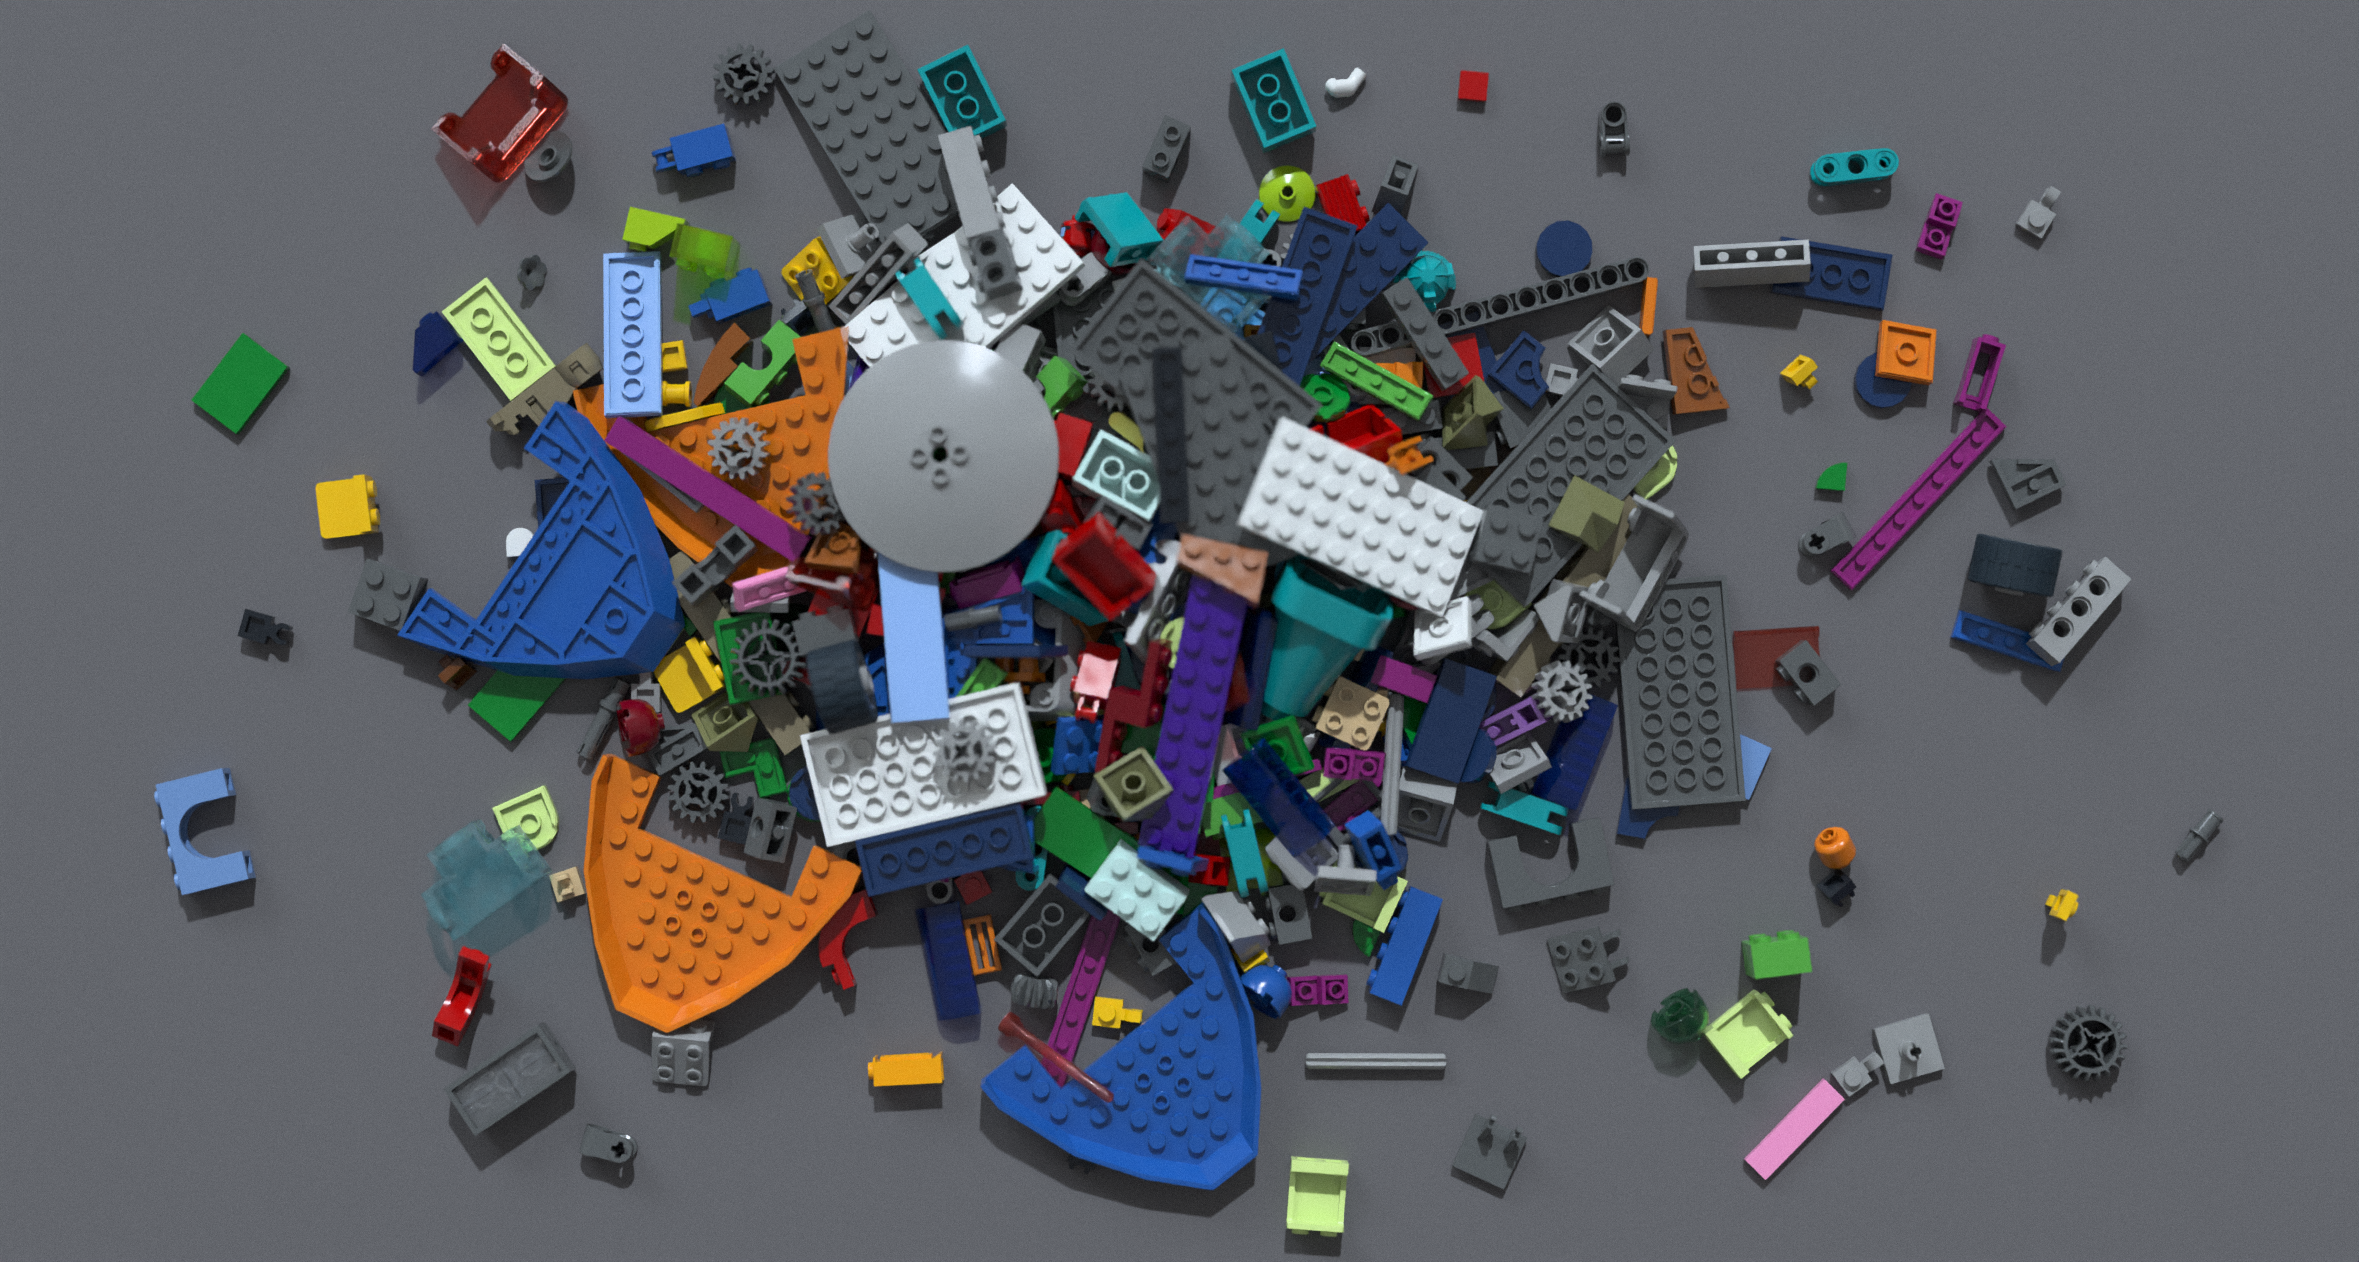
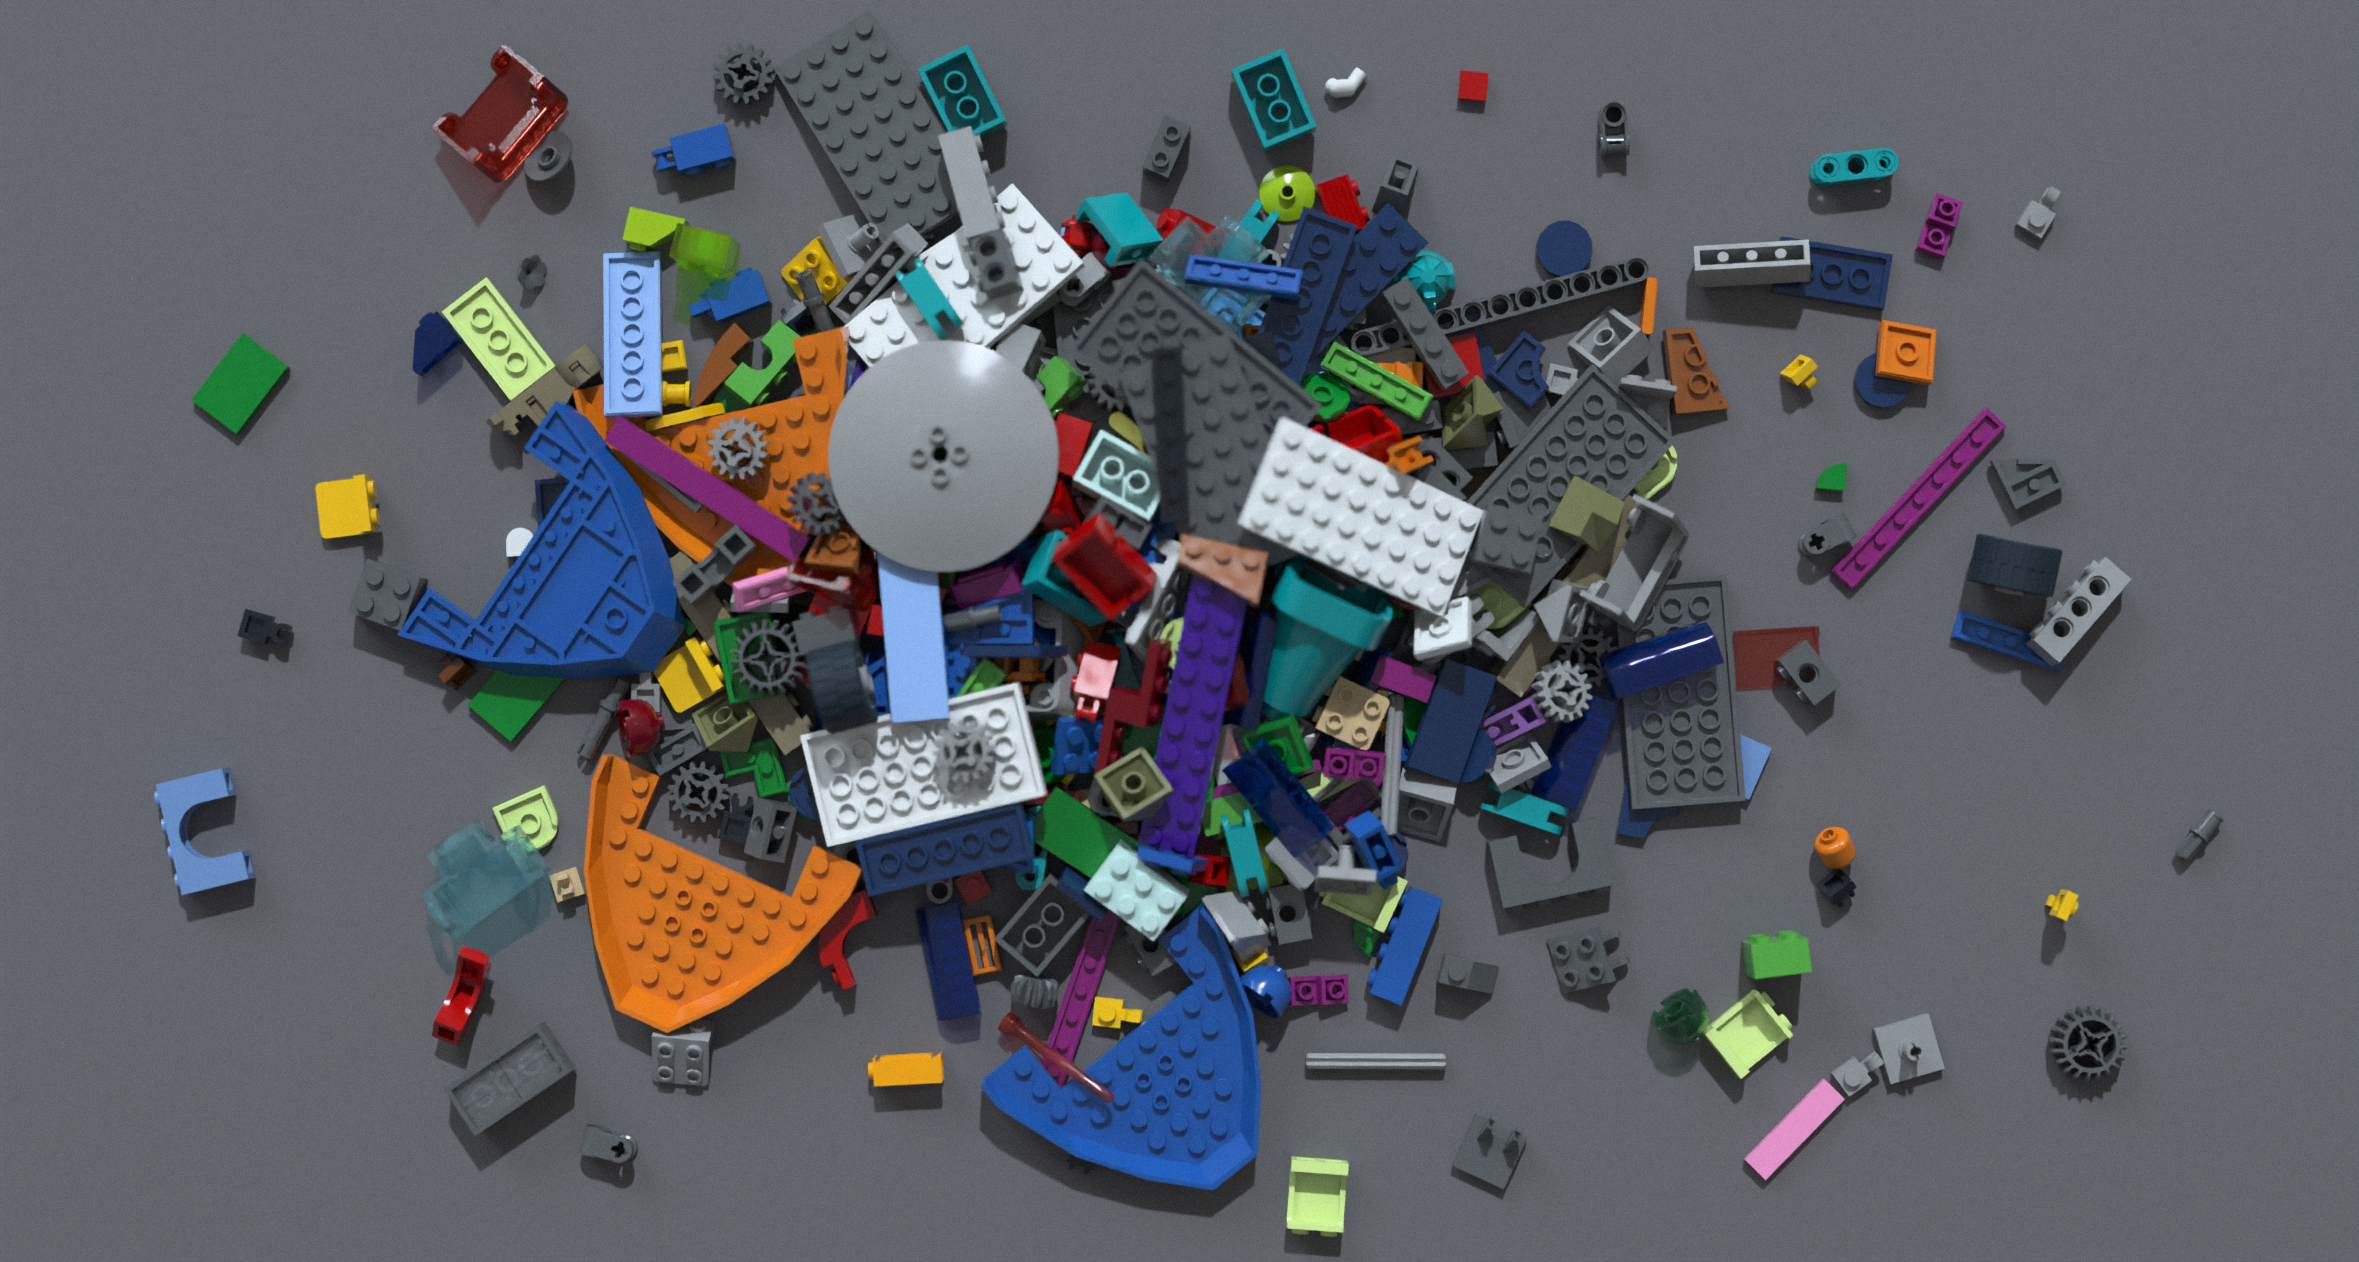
magenta window [1953,334,2006,412] -> none
none -> clear blue brick [1597,620,1724,699]

